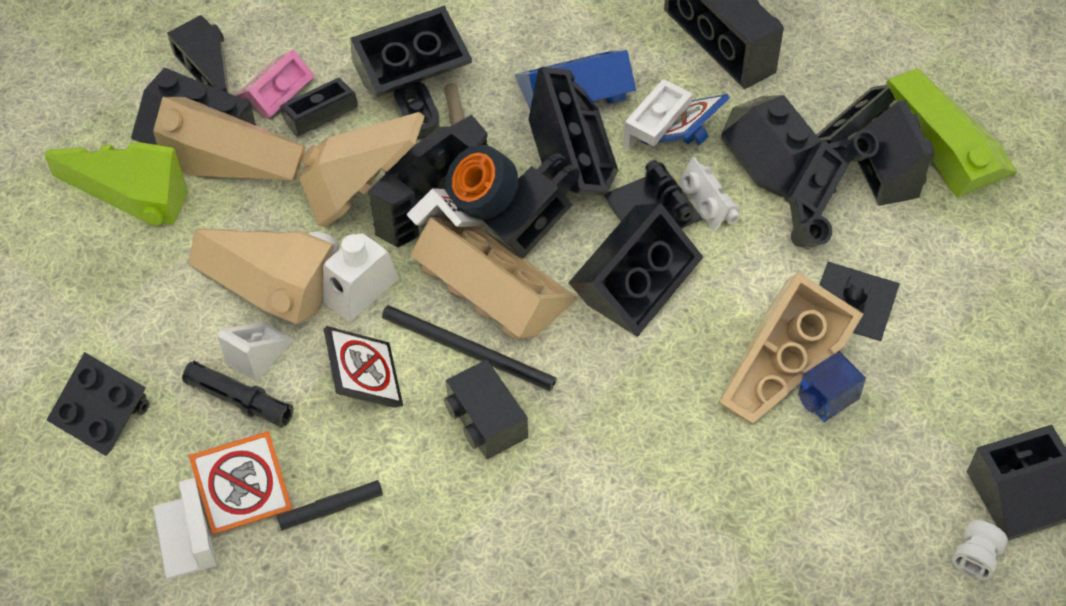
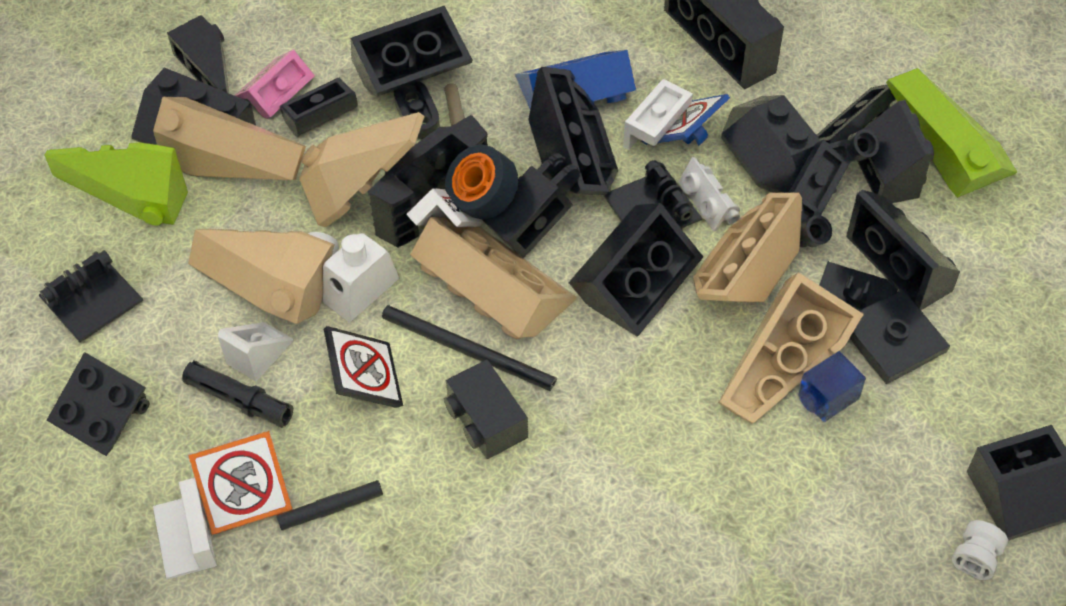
none -> black hinge [39,250,144,342]
none -> tan wedge [693,193,802,302]
none -> black slope [846,190,960,310]
none -> black plate [850,289,950,384]

